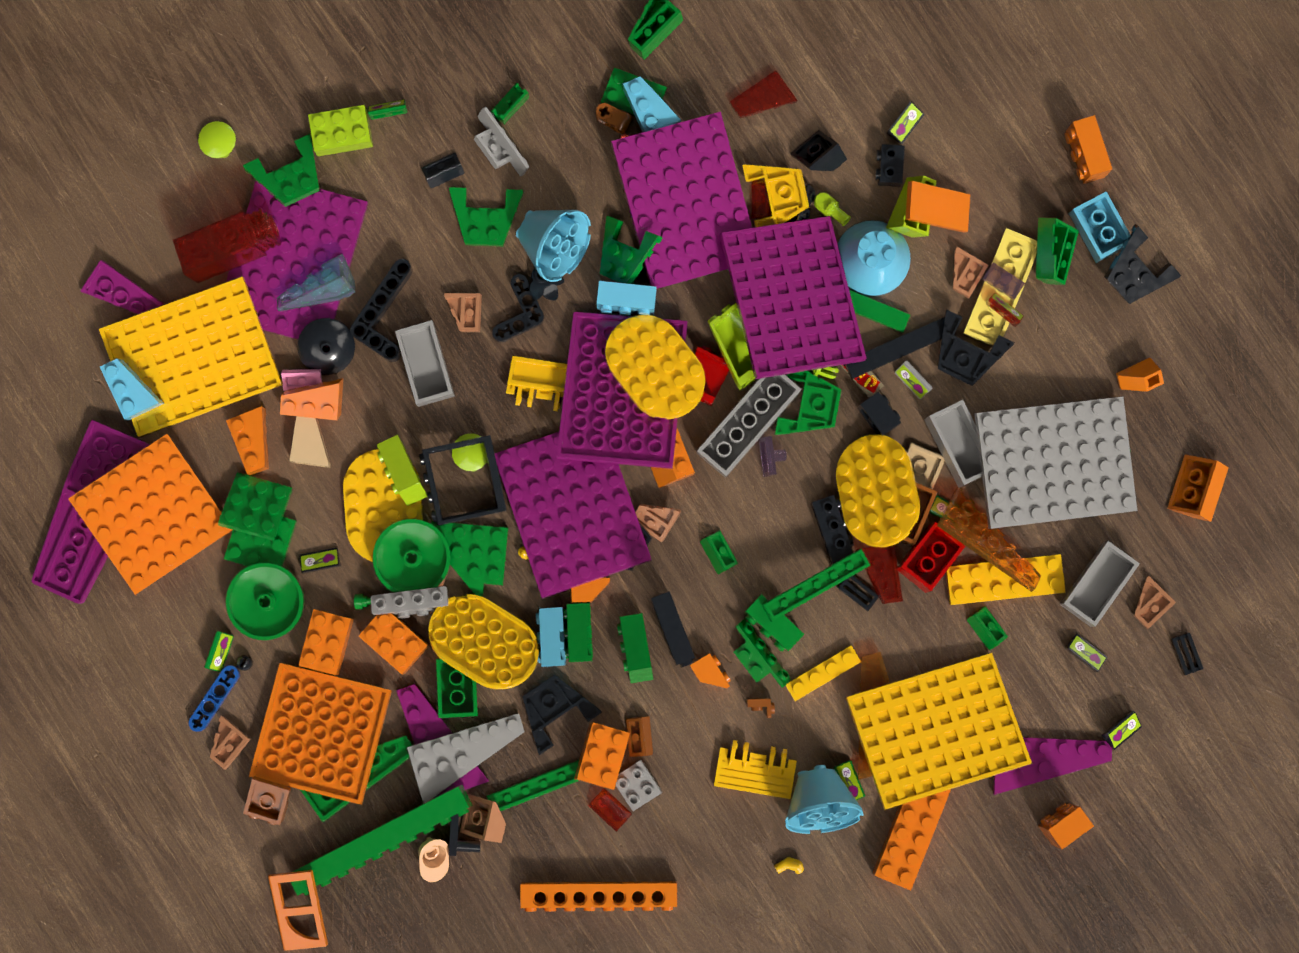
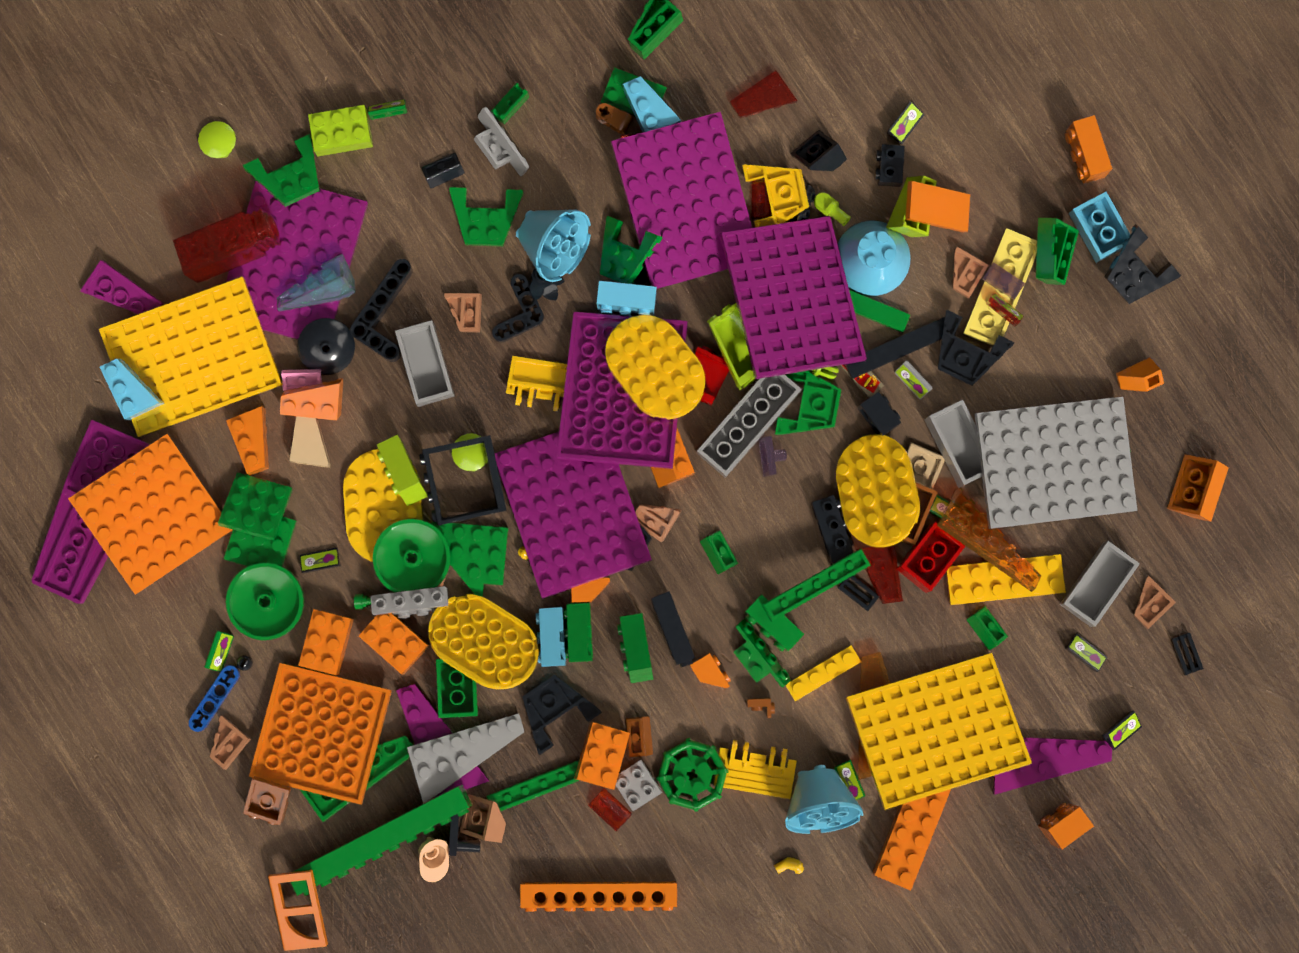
none -> green plate [656,738,729,812]

